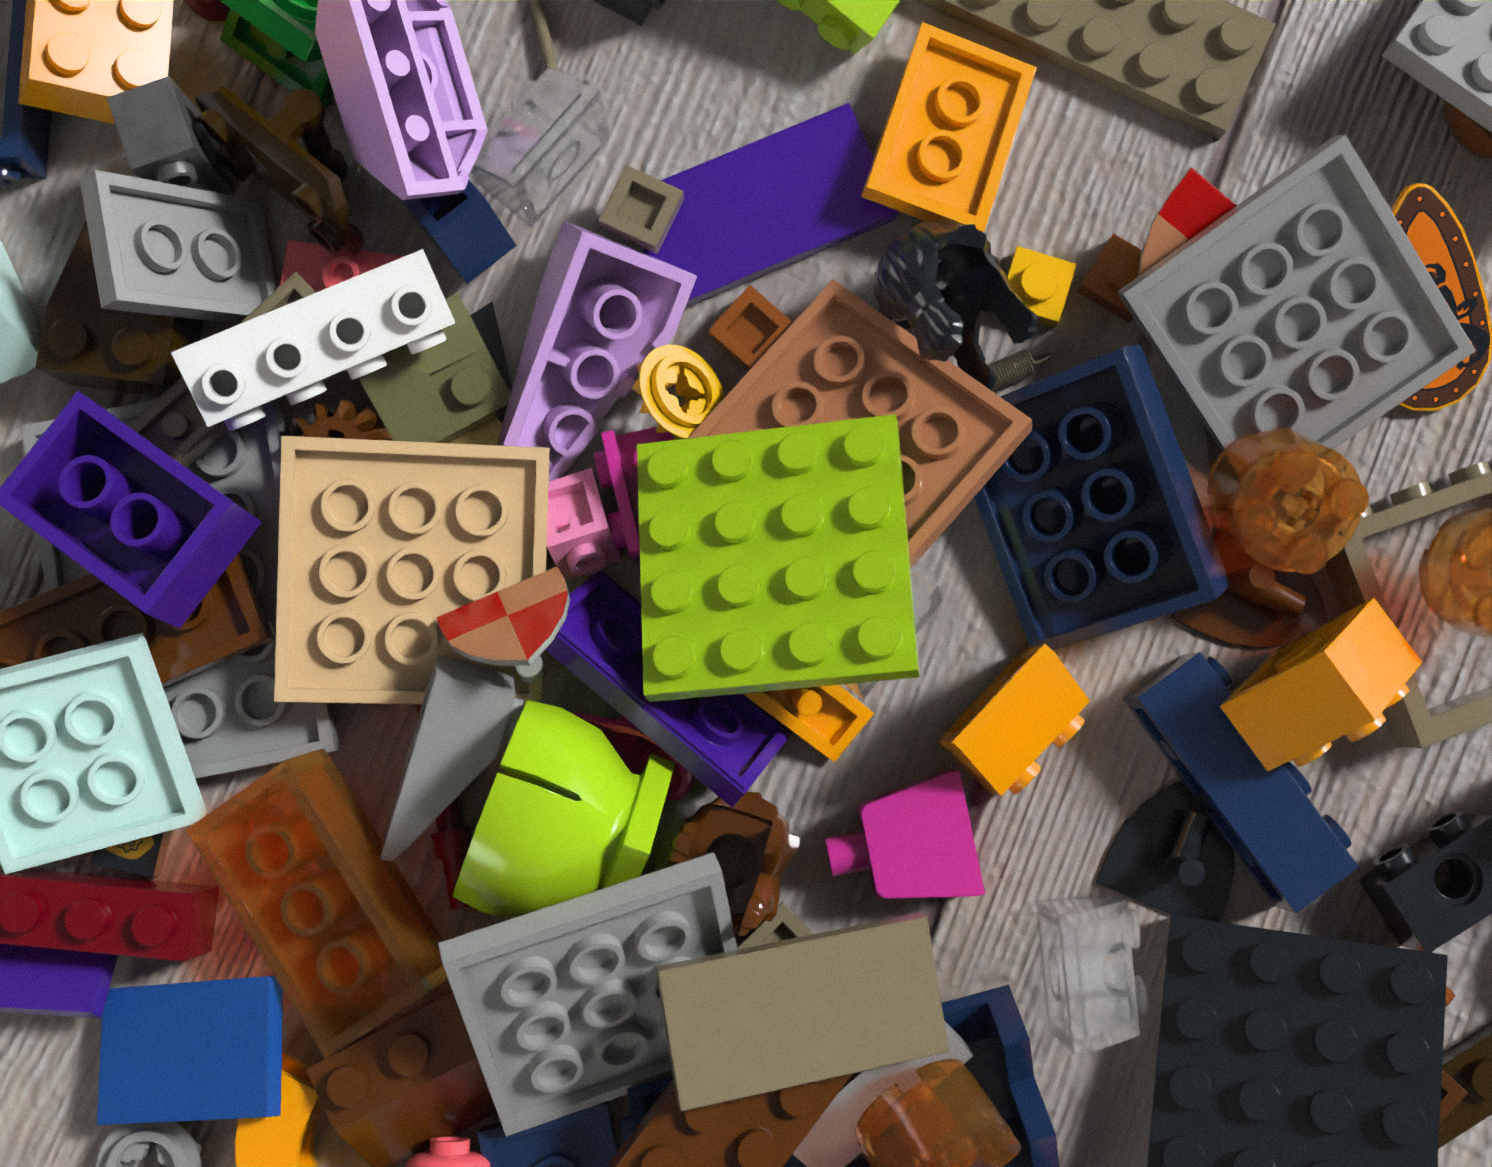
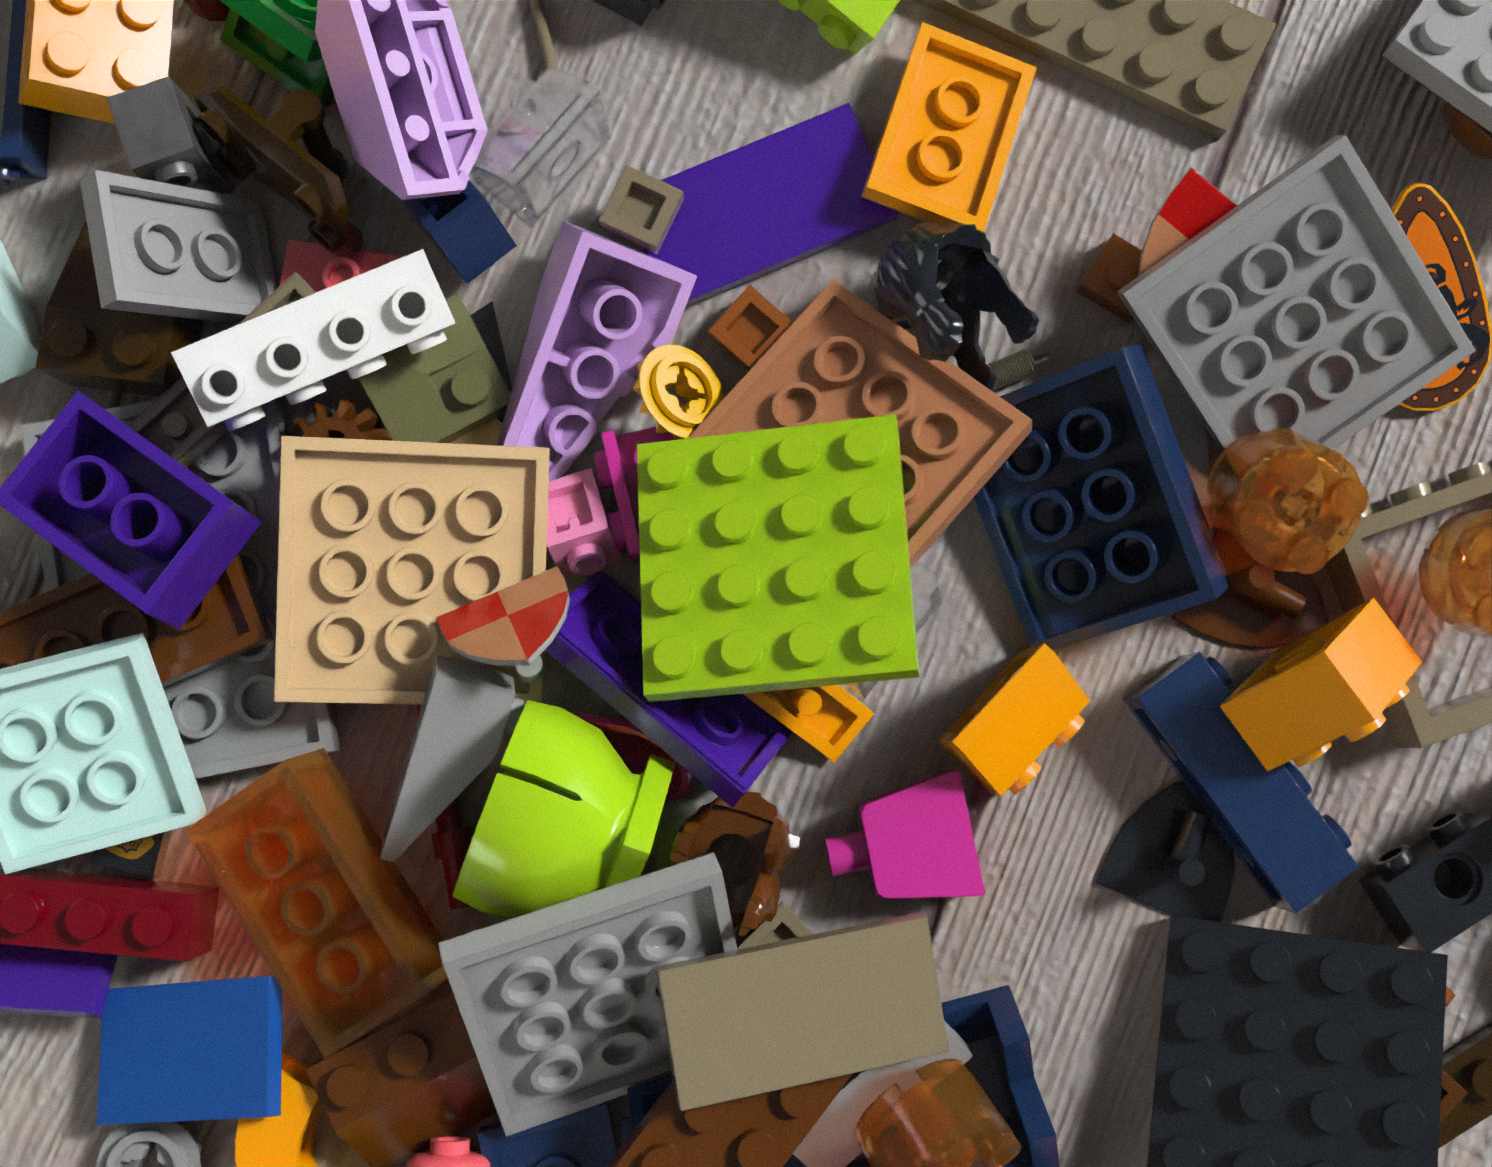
yellow plate [1006,246,1077,328] -> none
clear slope [1036,894,1147,1055] -> none

